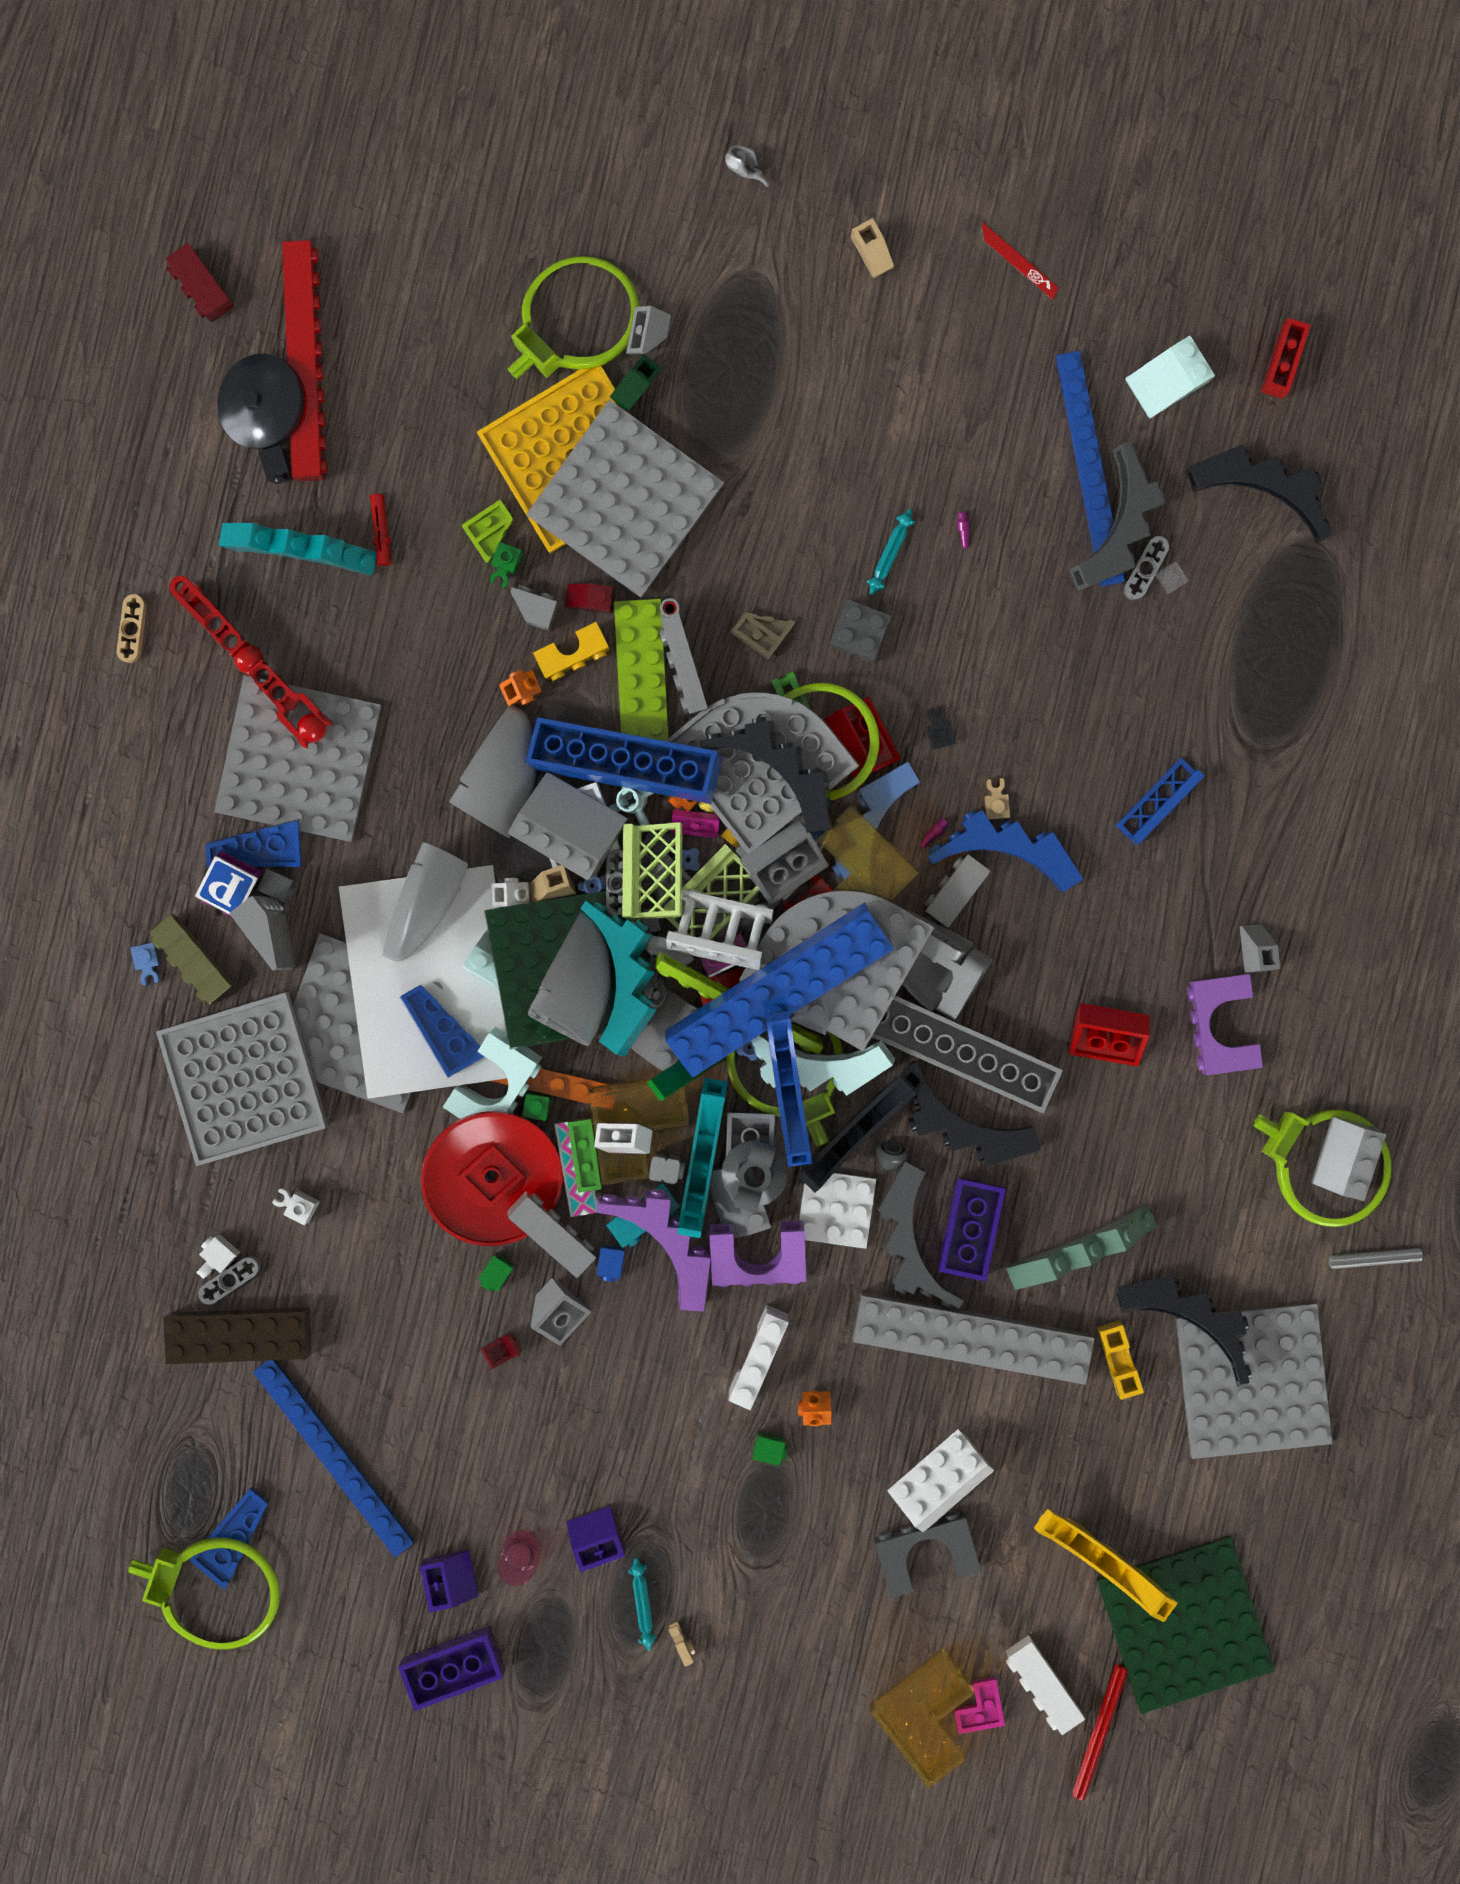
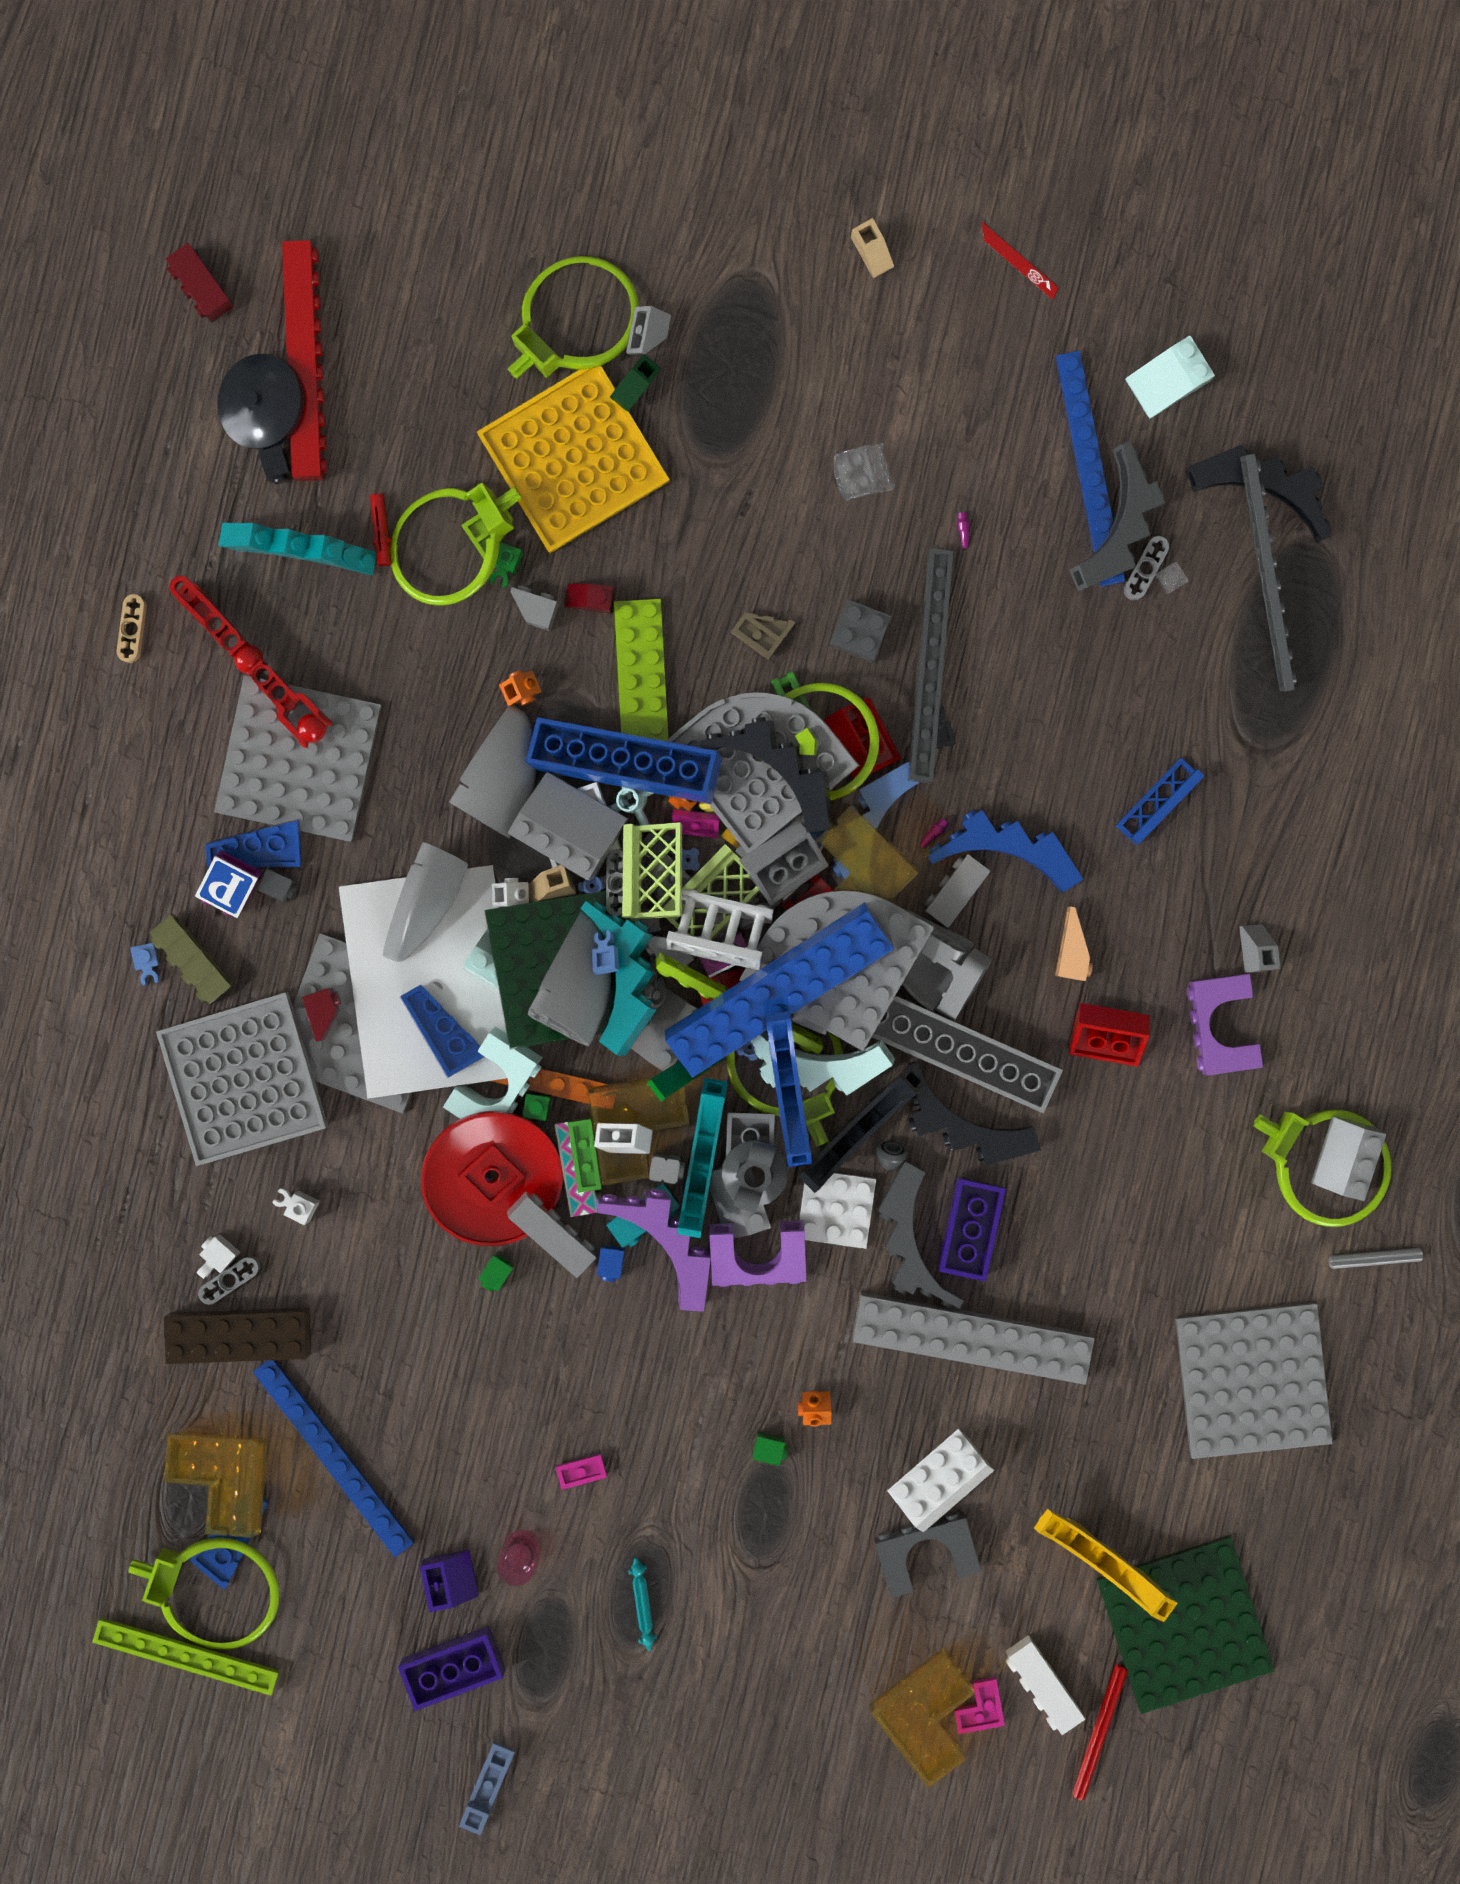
light grey slope [229,896,296,971] -> none
dark red bracket [480,1334,521,1369] -> none
light grey plate [526,400,724,598] -> none
light grey slope [531,1278,592,1346] -> none
yellow arch [533,622,610,682] -> none
dark purple slope [566,1505,626,1572] -> none
light grey hinge [659,598,708,718] -> none
tan plate [668,1621,696,1667] -> none
light grey piece [725,145,769,187] -> none
white arch [729,1304,789,1410] -> none
teal wheel [867,509,915,595] -> none
tan plate [984,778,1010,820] -> none
sand green arch [1006,1204,1157,1290] -> none
yellow arch [1096,1320,1144,1400] -> none
black arch [1116,1276,1252,1388] -> none
red brick [1261,318,1311,399] -> none
none -> lime plate [92,1617,280,1696]
none -> clear yellow piece [164,1432,268,1538]
none -> dark red slope [302,988,341,1042]
none -> lime brick [390,483,522,605]
none -> sand blue slope [459,1742,515,1835]
none -> dark pink plate [556,1453,607,1490]
none -> medium blue plate [592,930,619,975]
none -> lime piece [795,728,818,756]
none -> clear slope [833,443,895,501]
none -> dark grey plate [908,548,954,783]
none -> light nougat slope [1055,907,1093,981]
none -> dark grey plate [1240,454,1297,691]

